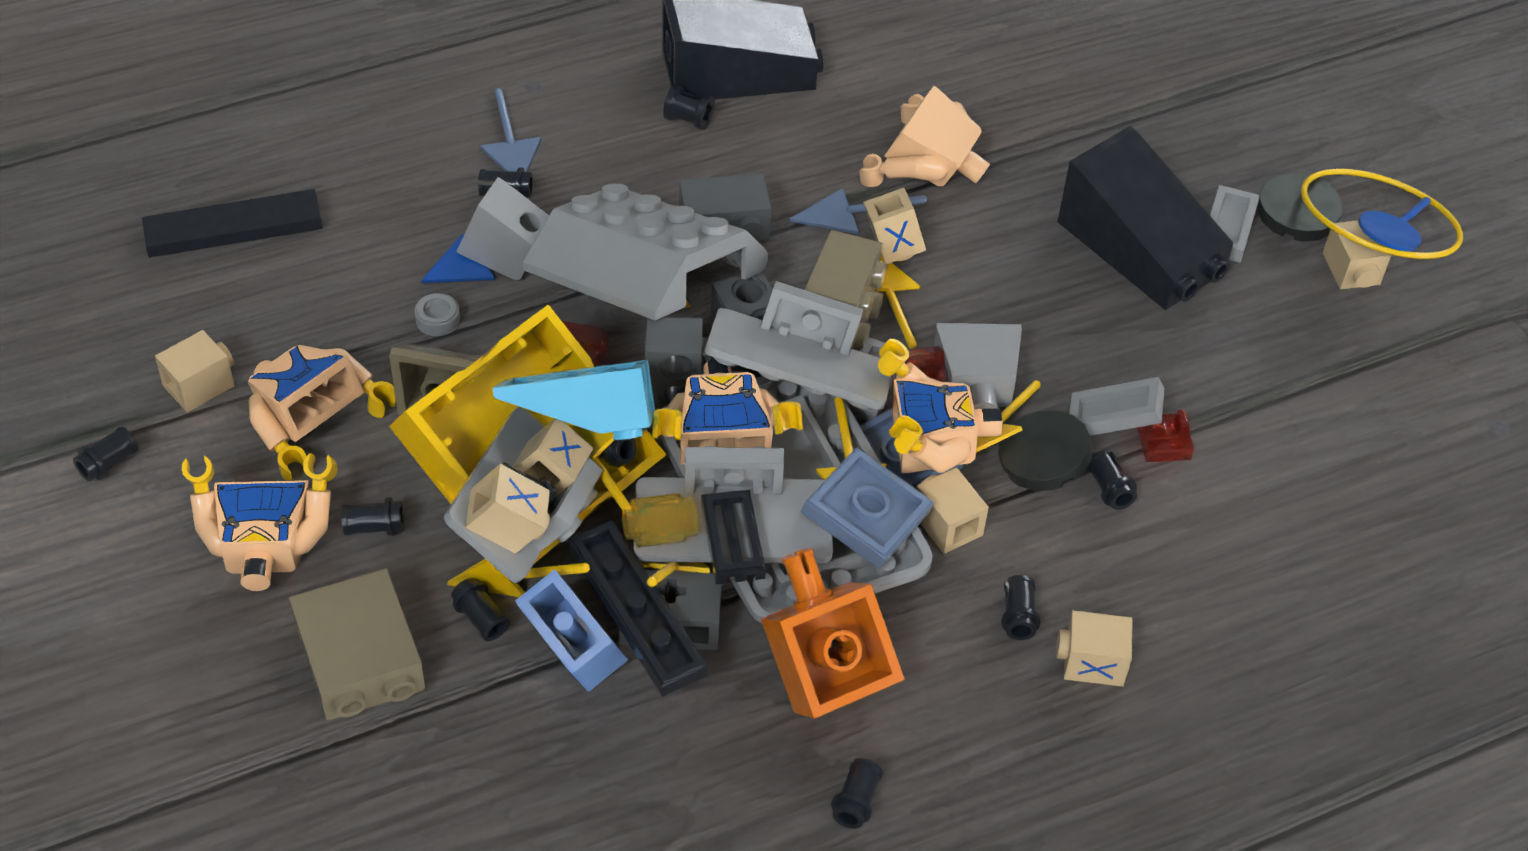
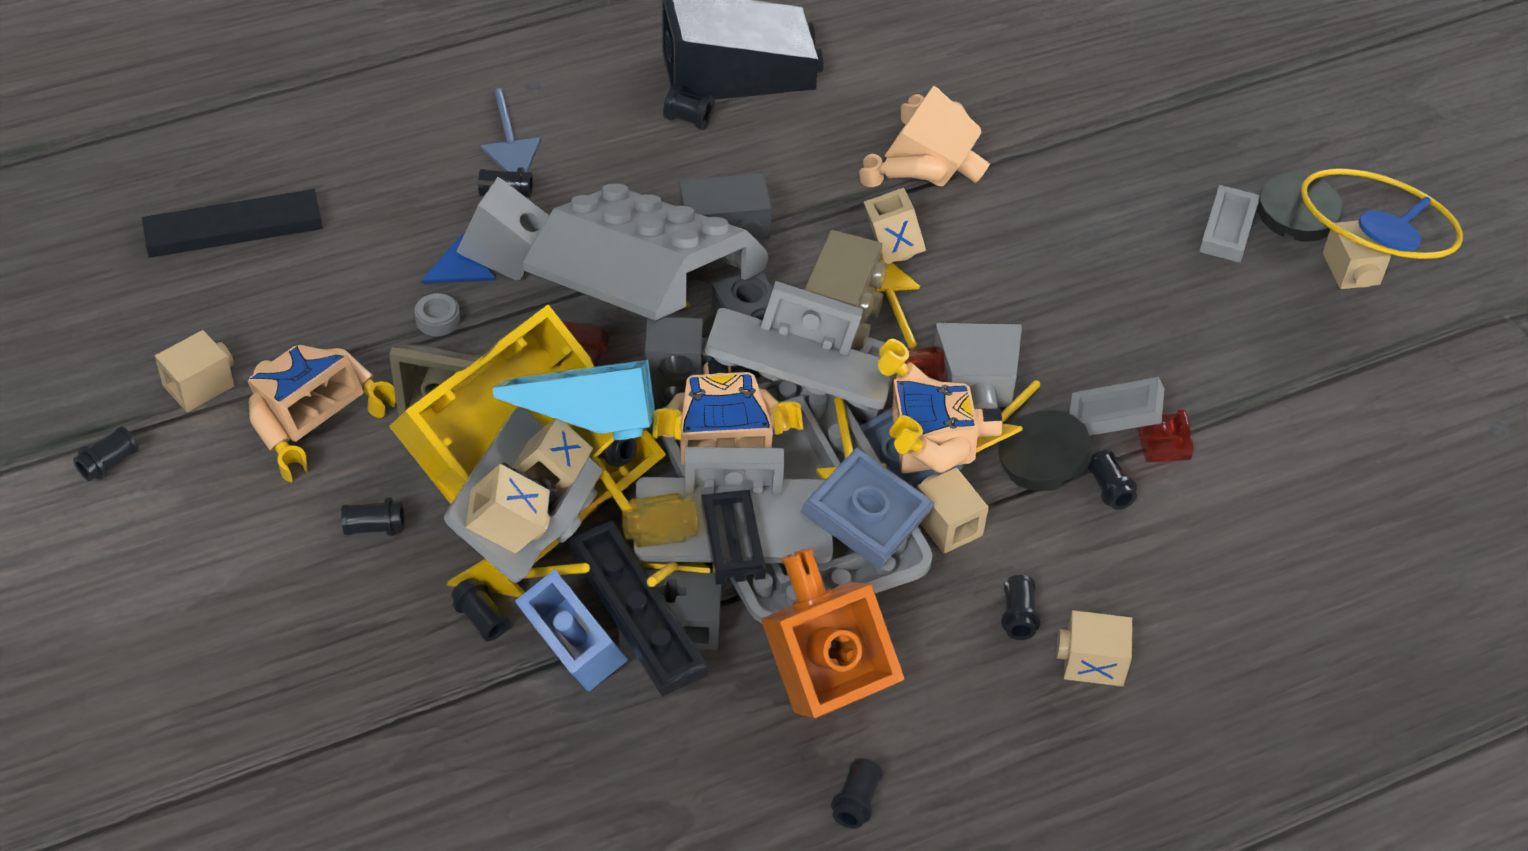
torso [182,453,338,591] -> none
dark tan panel [289,568,425,720] -> none
sand blue piece [790,188,927,235] -> none
black slope [1057,126,1233,311] -> none

